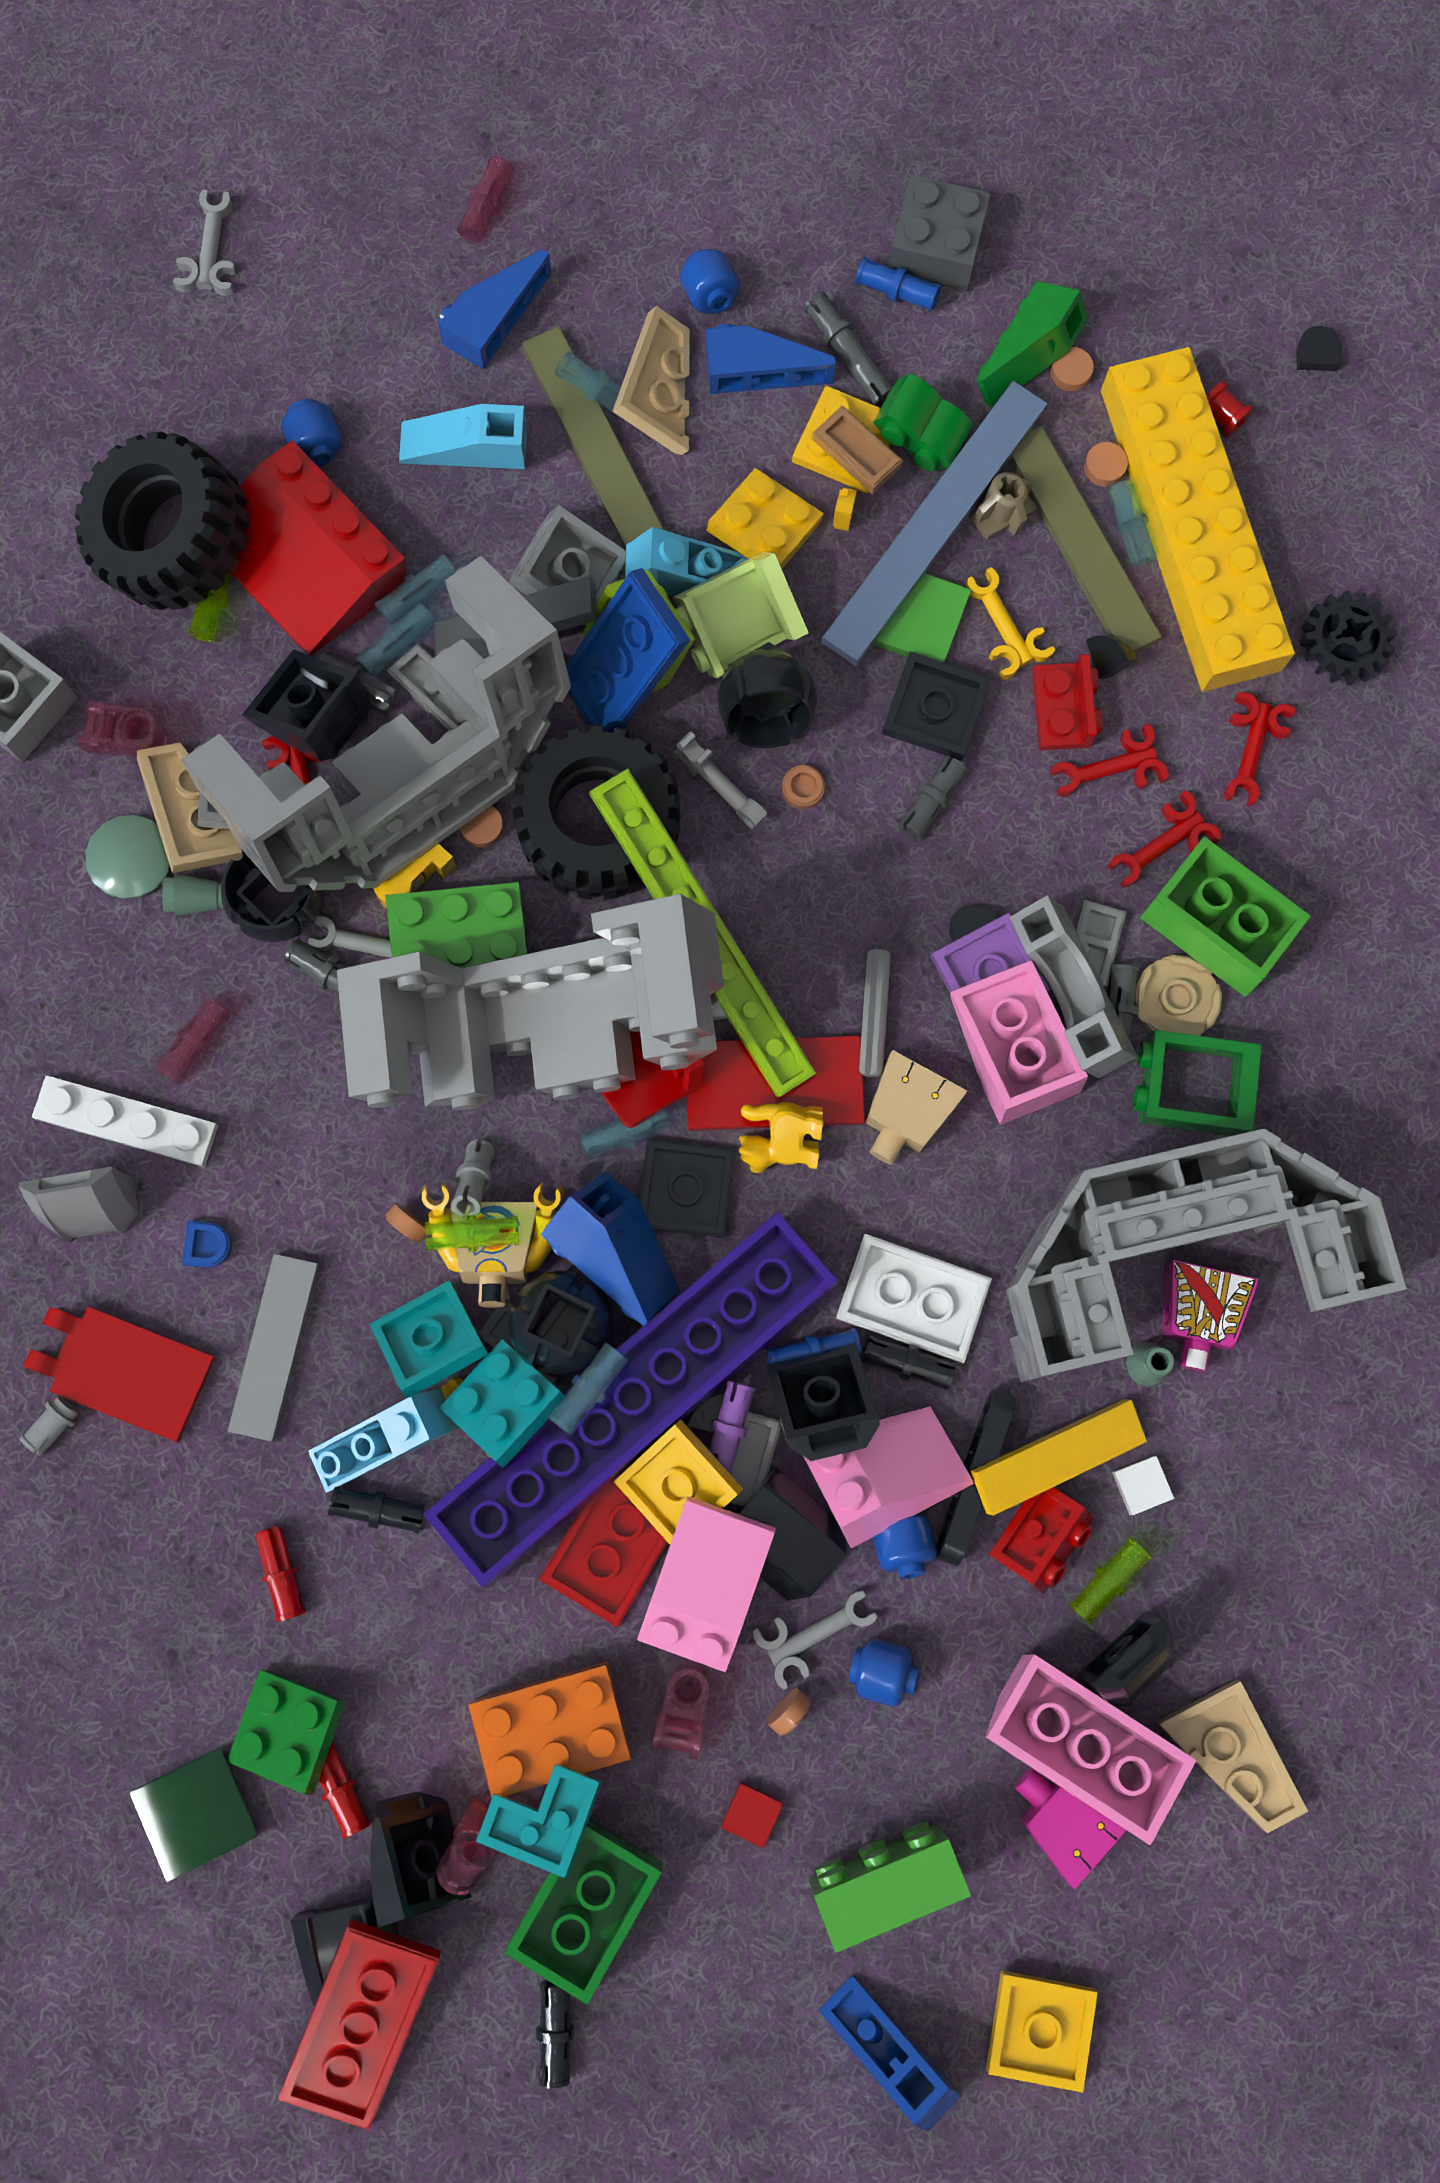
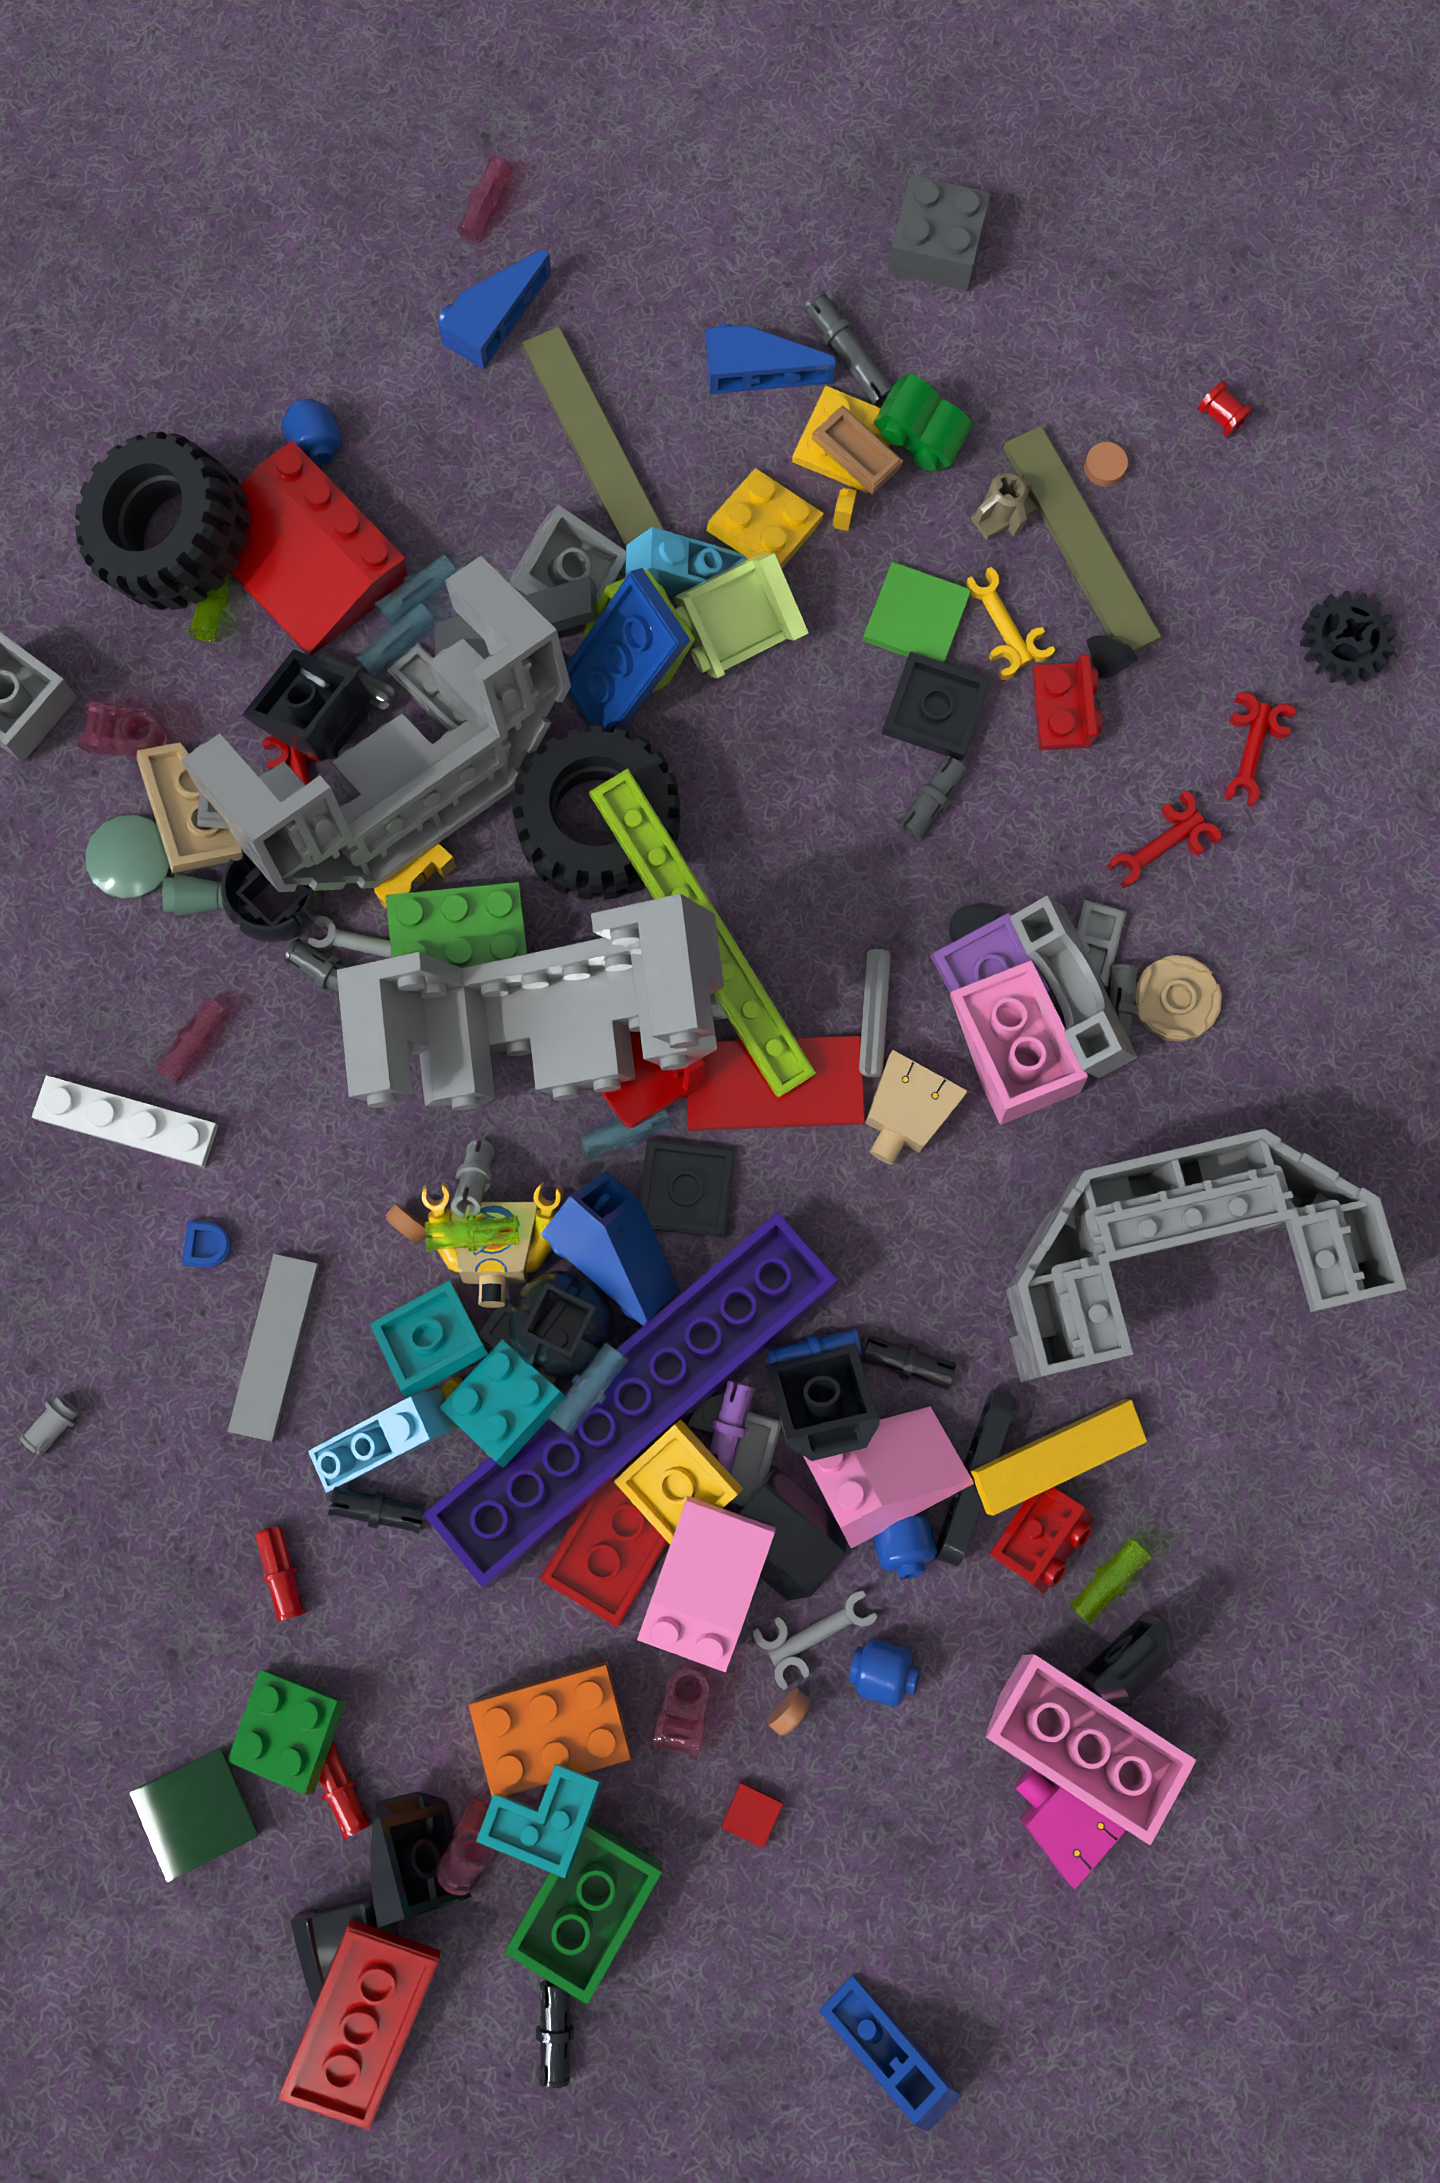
light grey slope [19,1167,139,1243] -> none
red tile [23,1306,216,1442] -> none
light grey bar [173,190,237,296] -> none
medium azure slope [399,404,528,469] -> none
nougat tile [460,805,504,848] -> none
clear light blue axle [555,351,621,411] -> none
tan wing [612,306,690,455] -> none
light grey bar [671,732,767,830] -> none
blue head [680,249,740,314] -> none
black piece [718,642,817,748] -> none
yellow animal [739,1102,823,1173] -> none
nougat tile [782,765,825,810] -> none
bright green brick [808,1821,971,1953] -> none
sand blue tile [821,381,1048,666] -> none
white tile [835,1234,992,1364] -> none
blue pin [855,257,941,312] -> none
green slope [977,281,1088,407] -> none
yellow plate [986,1970,1098,2093] -> none
nougat tile [1050,347,1094,391] -> none
red bar [1050,723,1169,797] -> none
yellow brick [1101,347,1295,692] -> none
clear light blue axle [1107,481,1155,567] -> none
white tile [1112,1456,1174,1515] -> none
sand green cone [1126,1342,1174,1387] -> none
green window [1133,1030,1262,1136] -> none
bright green brick [1140,836,1311,997] -> none
tan wing [1156,1680,1308,1833] -> none
torso [1163,1260,1258,1372] -> none
black tile [1296,326,1342,371] -> none

